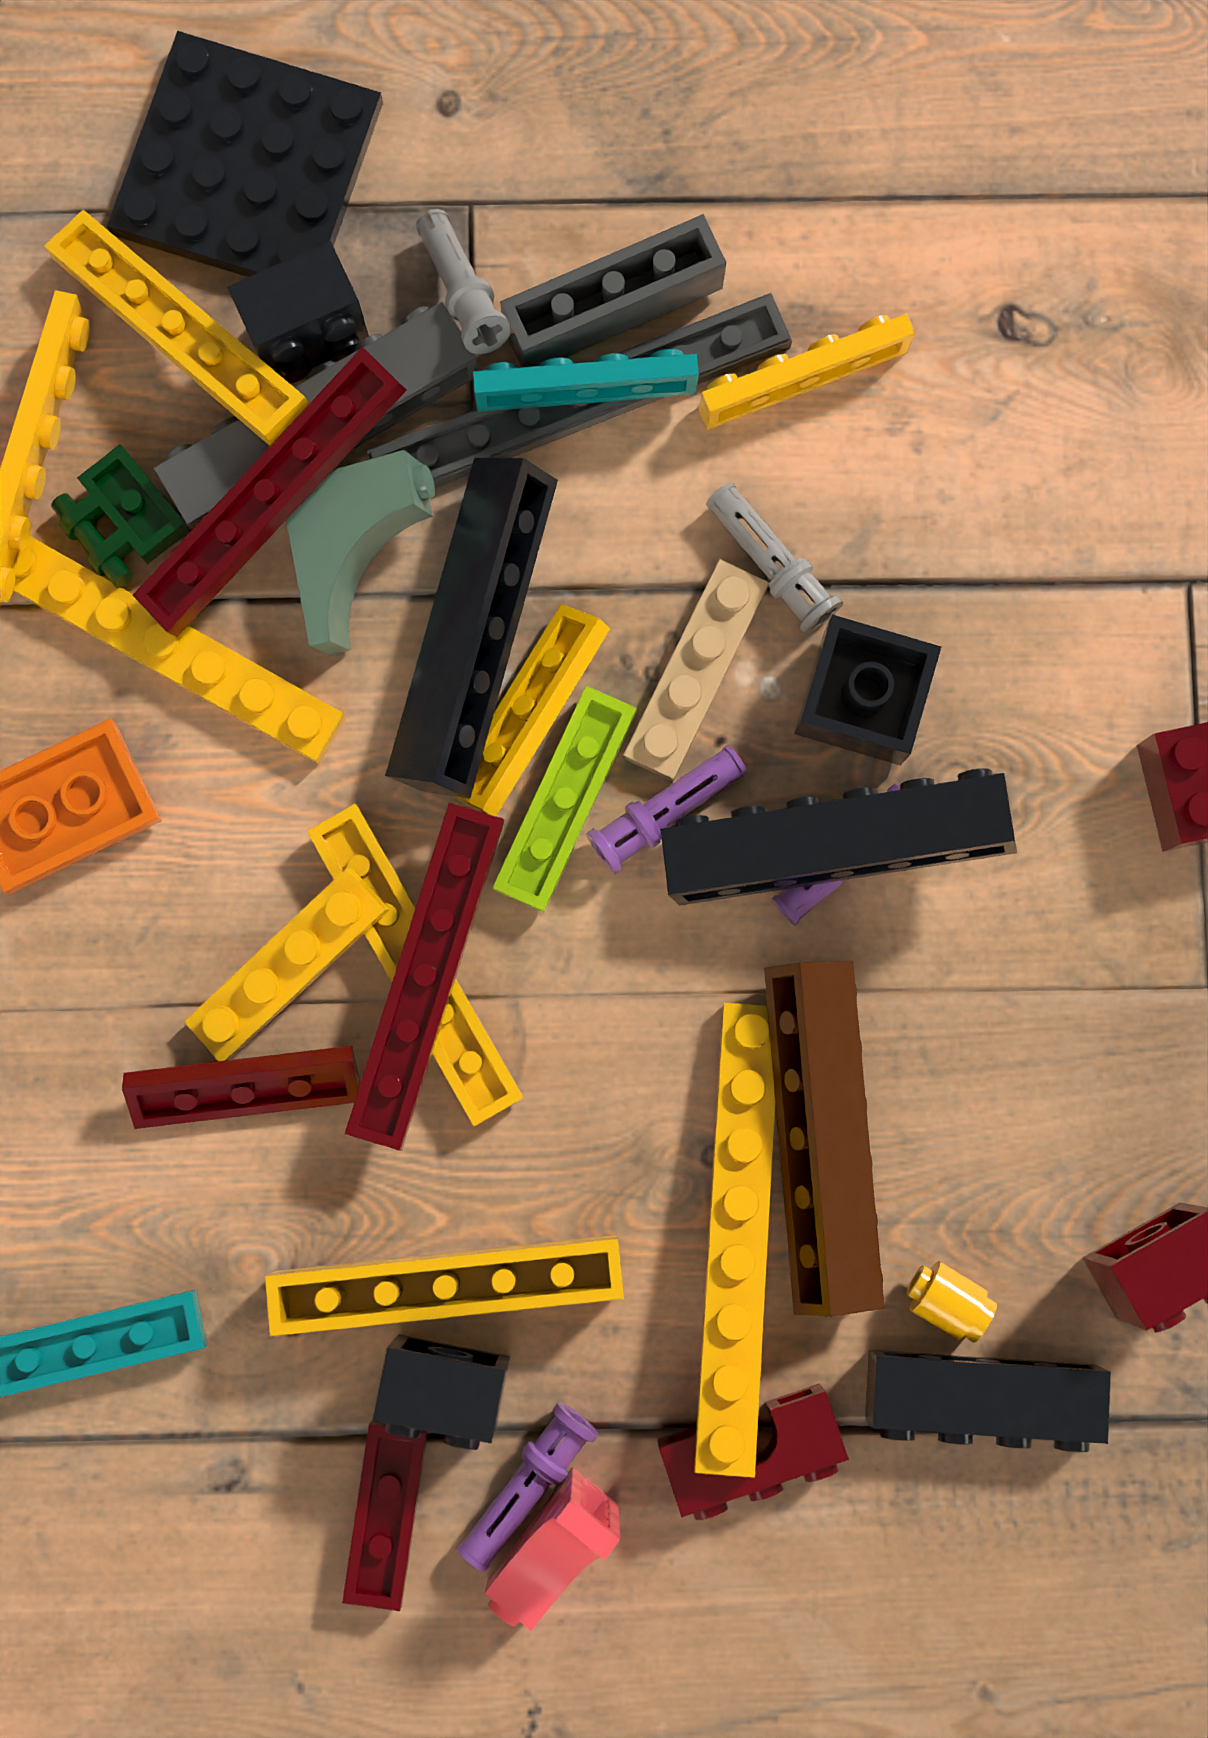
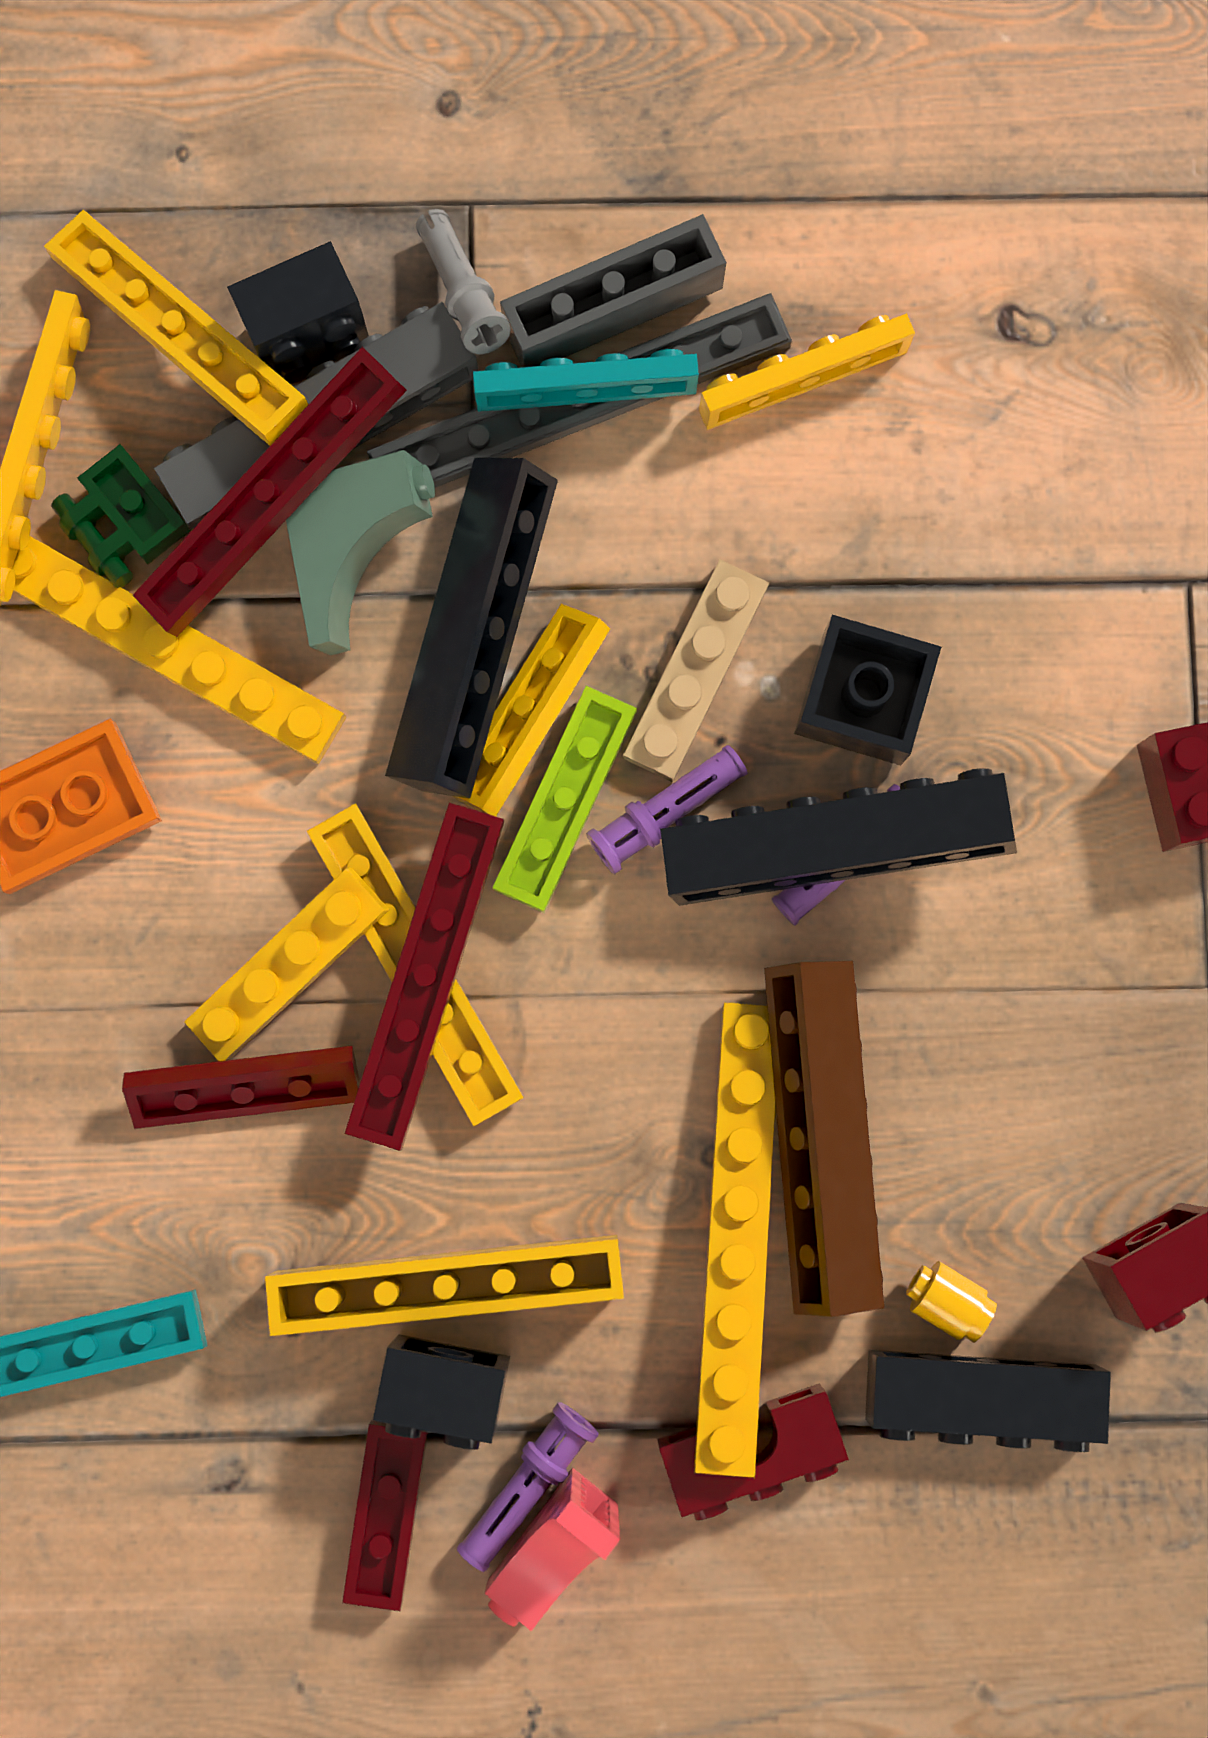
black plate [107,30,383,277] -> none
light grey pin [706,482,843,635] -> none

